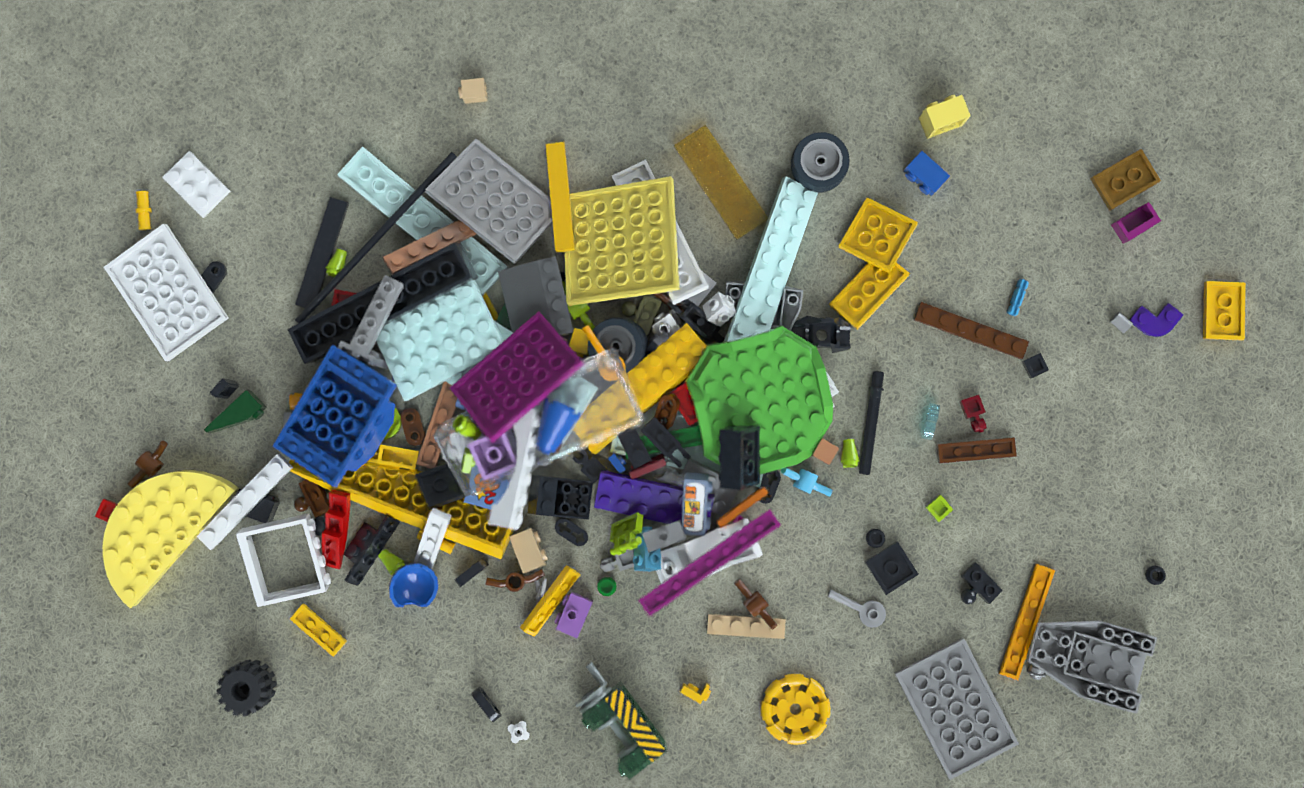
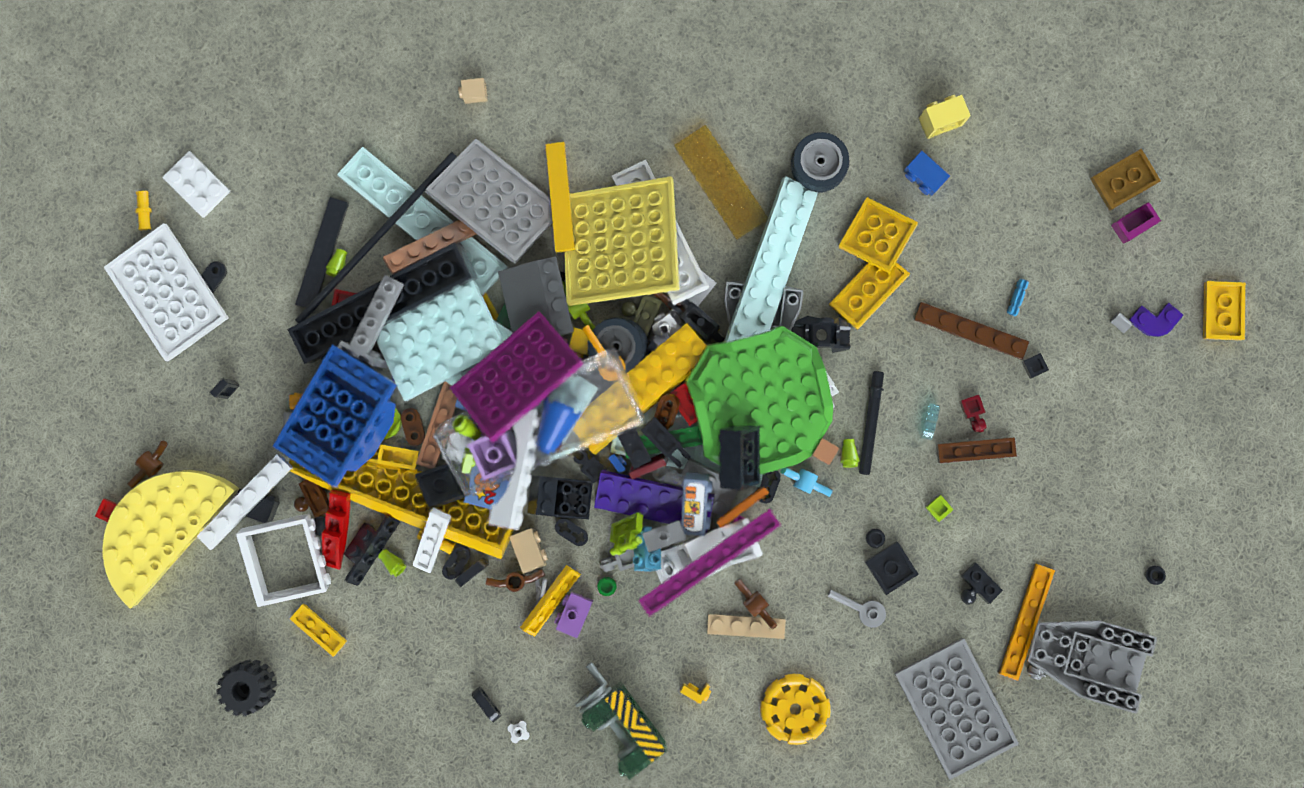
dark green slope [204,390,267,433] -> none
blue cylinder [388,563,438,607] -> none
white brick [702,292,736,326] -> none
none -> black beam [442,546,471,580]

